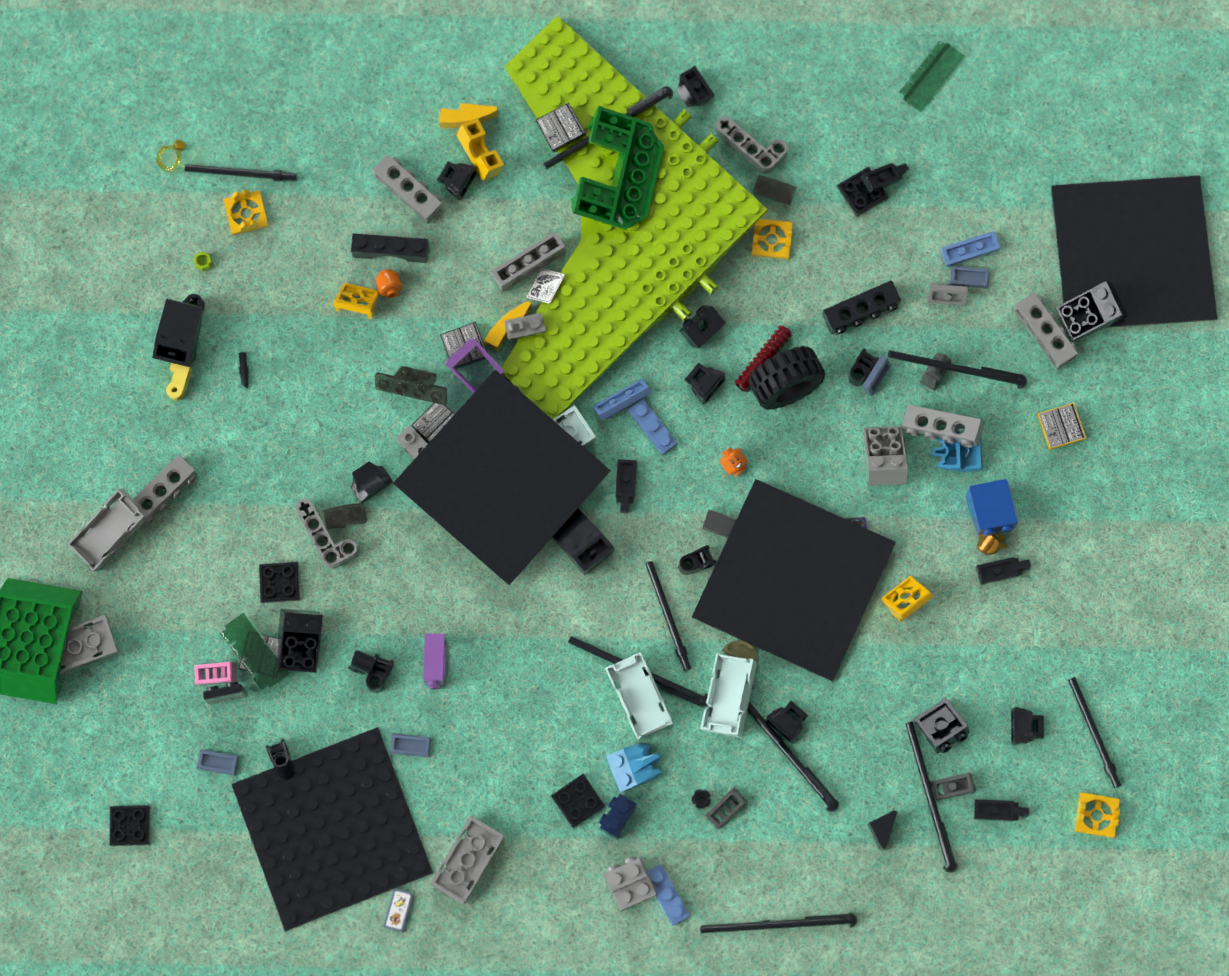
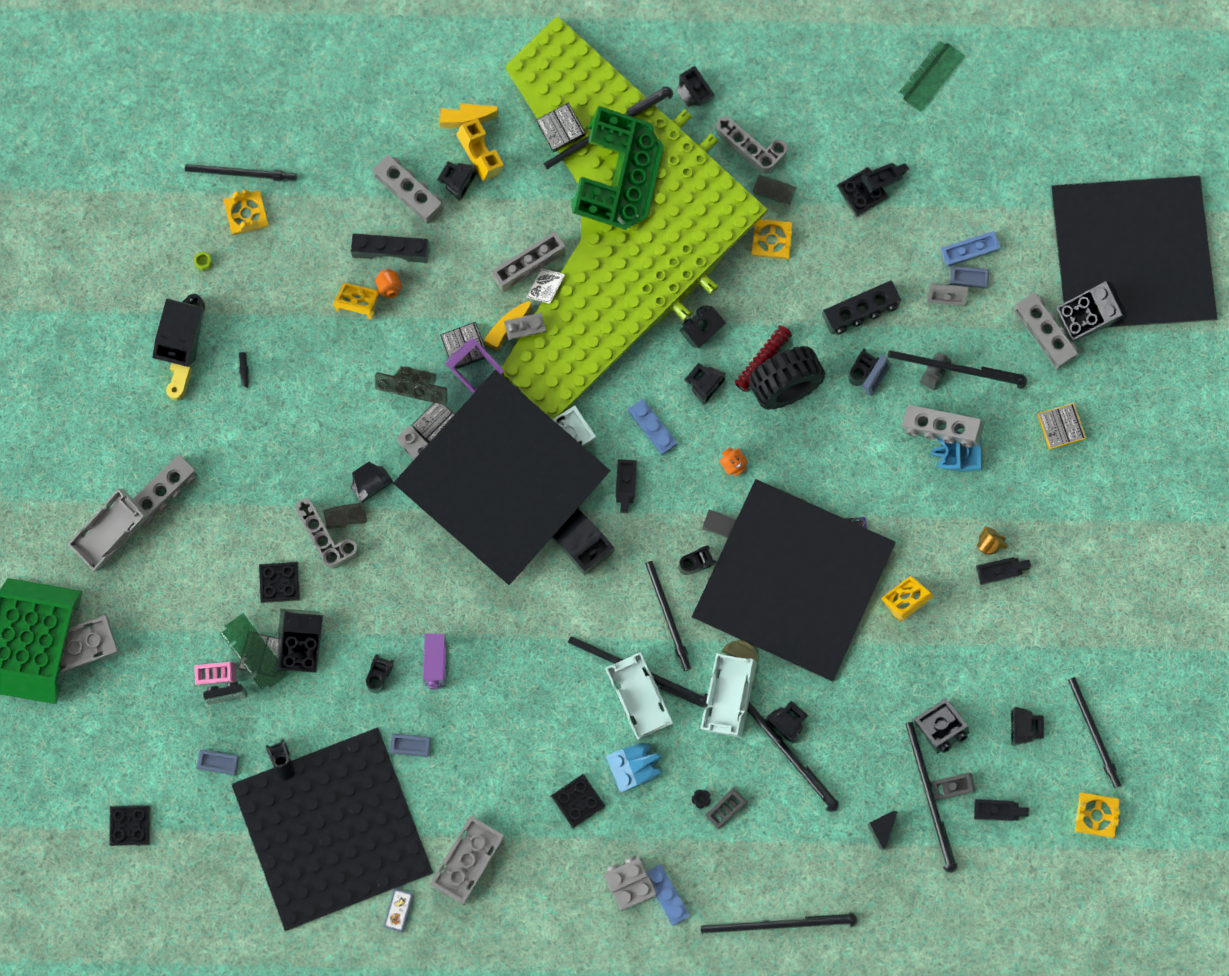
clear yellow piece [156,140,186,172] -> none
black piece [348,650,376,675] -> none
medium blue plate [592,379,651,420] -> none
dark blue brick [599,794,637,840] -> none
light grey slope [863,426,908,486] -> none
blue slope [965,479,1018,536] -> none

